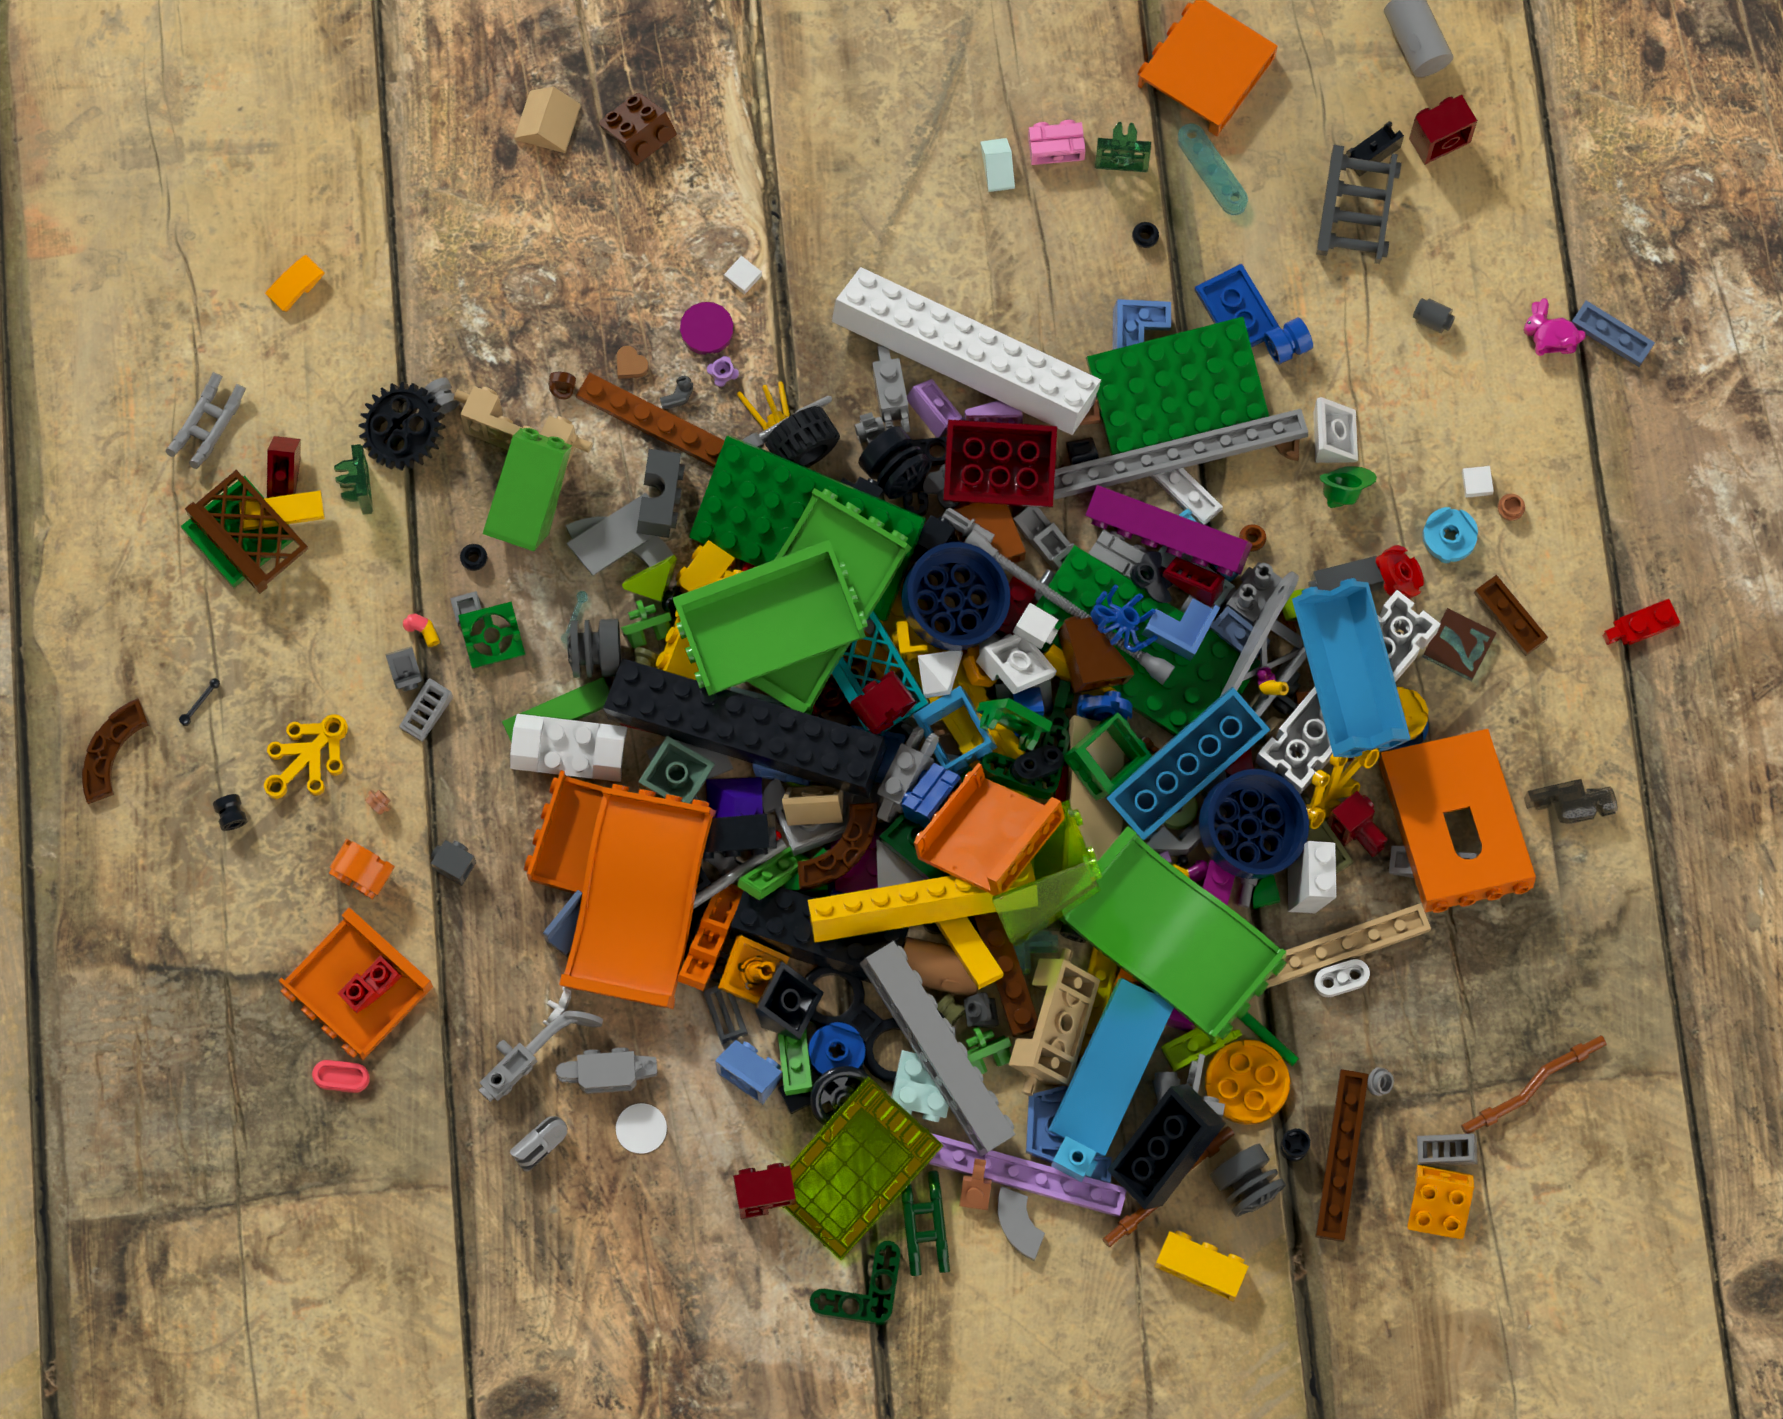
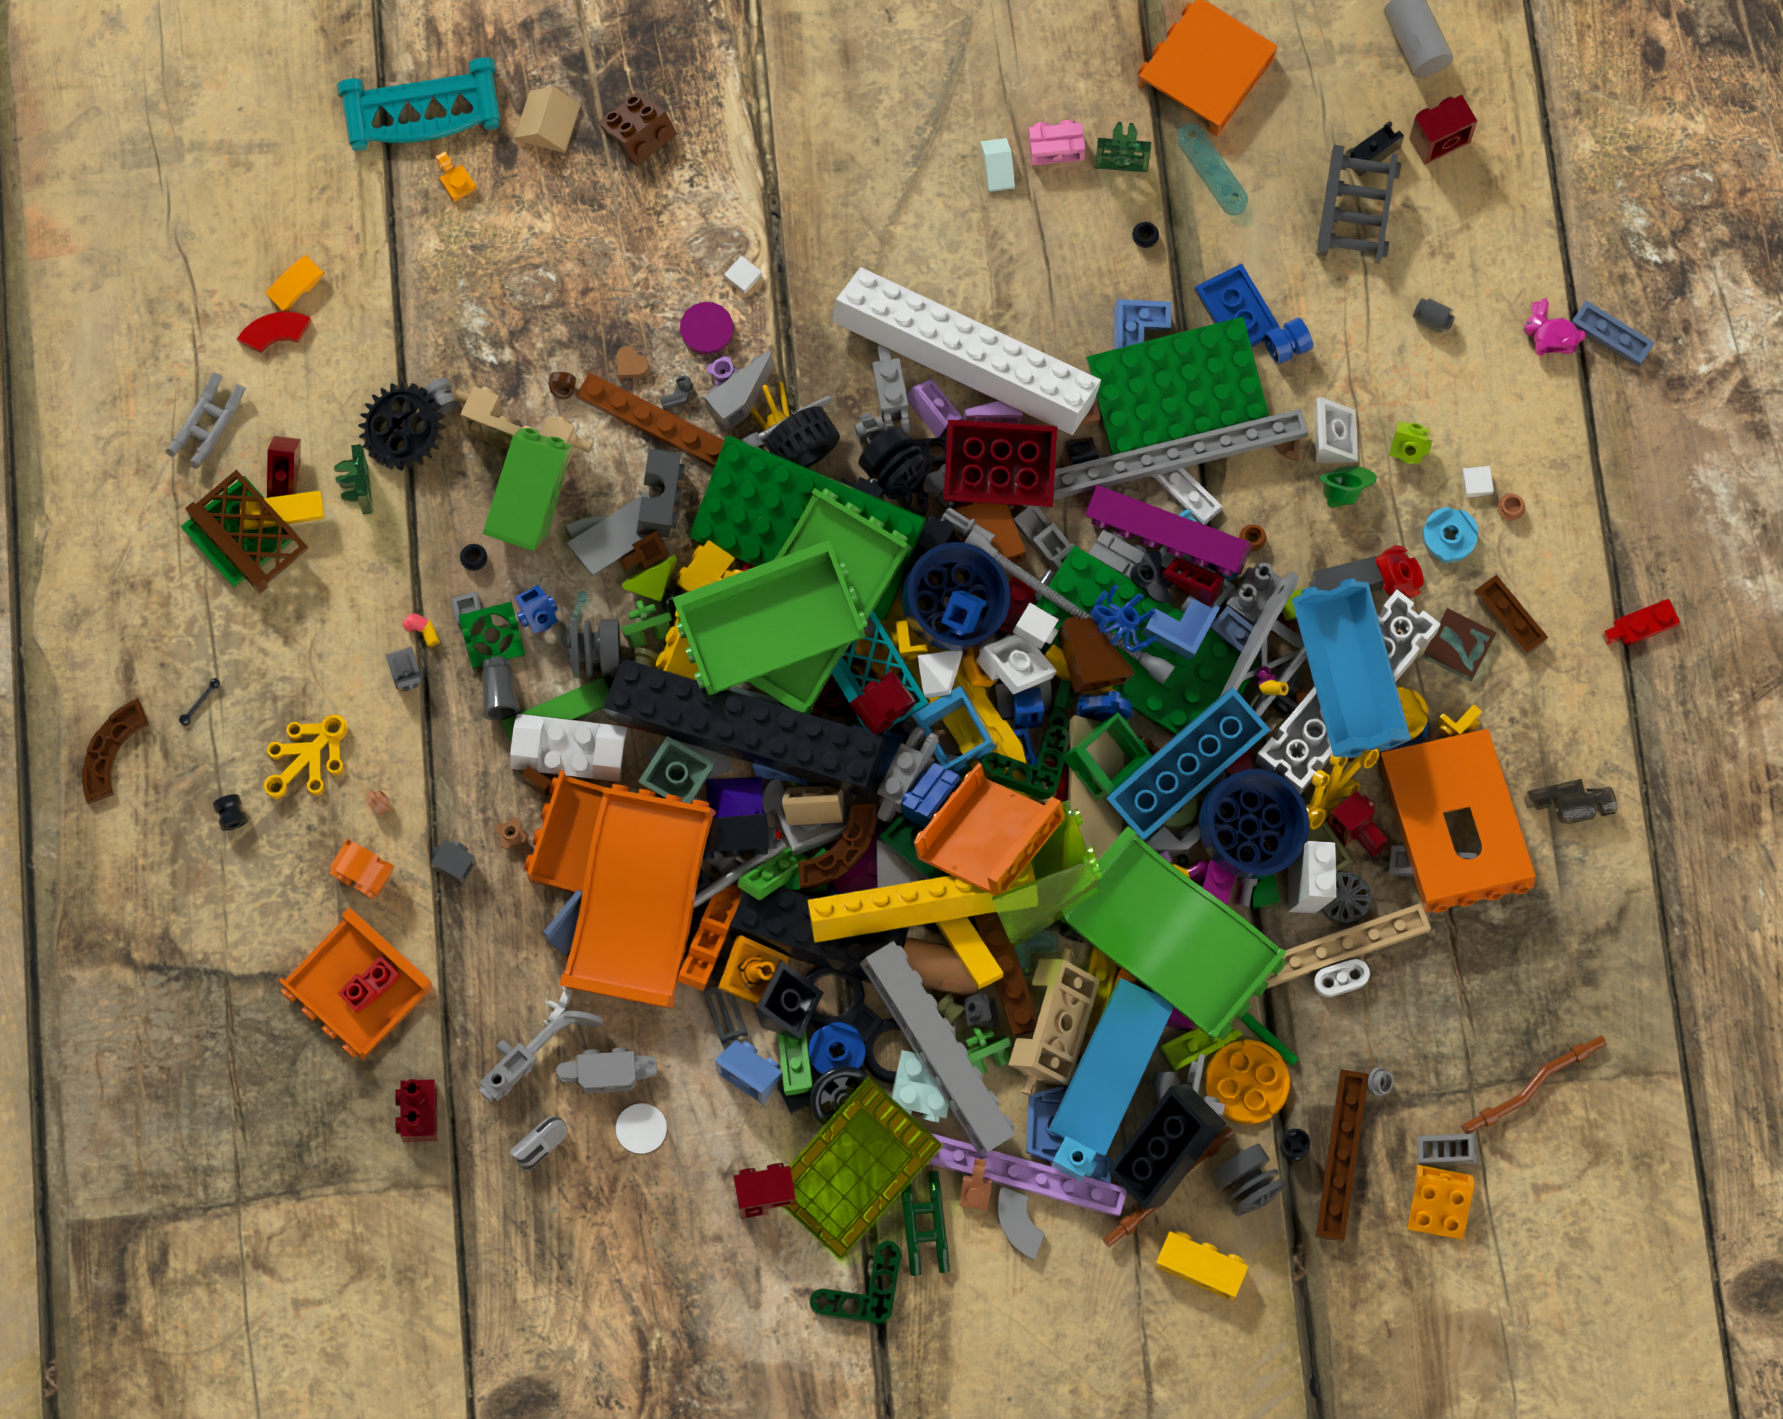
coral tile [312,1060,370,1093] -> none
light grey slope [399,678,453,742] -> none
green piece [976,698,1052,752] -> none
black plate [1011,745,1064,784] -> none
none -> red tile [237,312,311,354]
none -> teal piece [337,57,501,151]
none -> dark red brick [395,1079,438,1142]
none -> light orange plate [436,151,477,202]
none -> dark grey plant [482,657,521,720]
none -> medium nougat plate [495,817,527,849]
none -> blue brick [514,585,559,634]
none -> reddish brown tile [522,766,551,797]
none -> reddish brown plate [620,531,670,570]
none -> light grey slope [704,350,774,431]
none -> blue brick [941,590,987,636]
none -> dark grey wheel [1321,872,1371,924]
none -> lime brick [1389,421,1433,464]
none -> yellow bracket [1437,704,1482,738]

